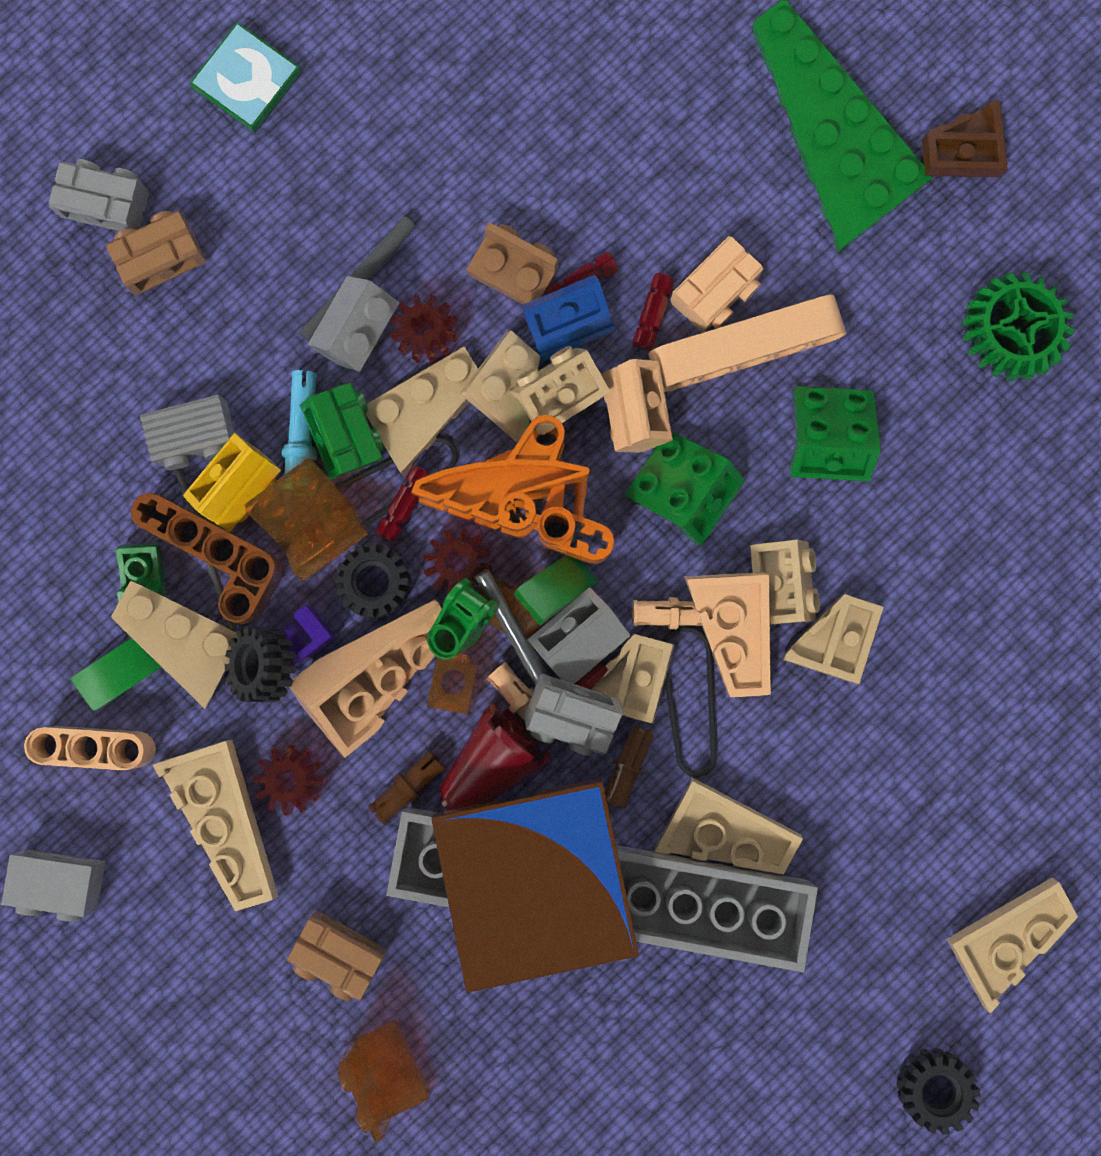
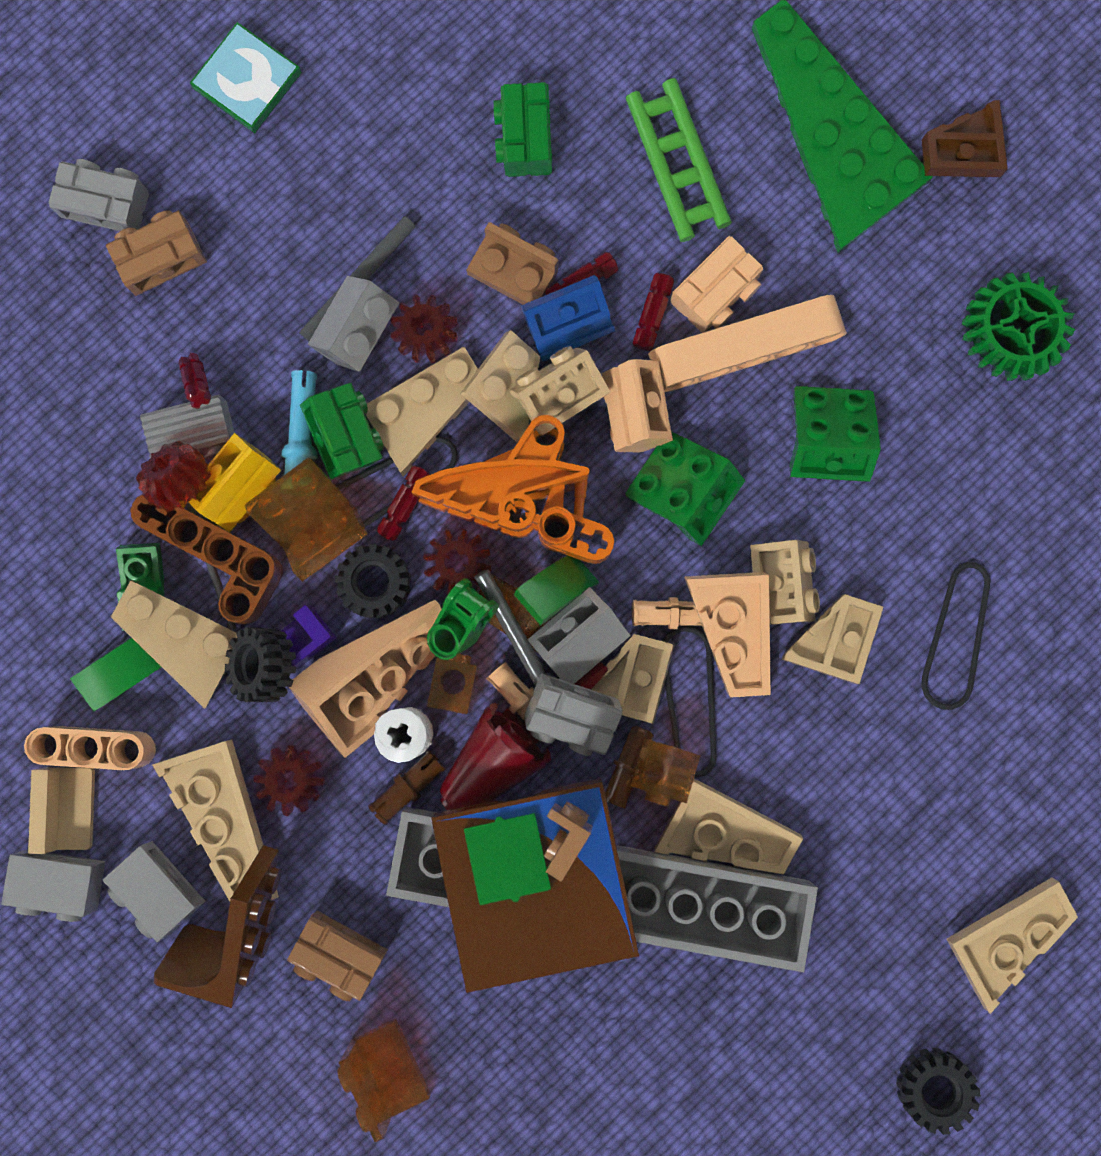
none -> tan panel [28,767,95,854]
none -> light grey brick [103,841,206,943]
none -> clear red gear [136,440,212,513]
none -> reddish brown bracket [153,845,282,1008]
none -> dark red axle [179,353,211,409]
none -> white piece [374,707,433,763]
none -> green piece [464,812,551,905]
none -> green brick [493,82,552,177]
none -> medium nougat bracket [544,801,593,882]
none -> bright green bar [625,78,732,242]
none -> clear orange brick [631,739,700,806]
none -> black piece [921,562,990,710]

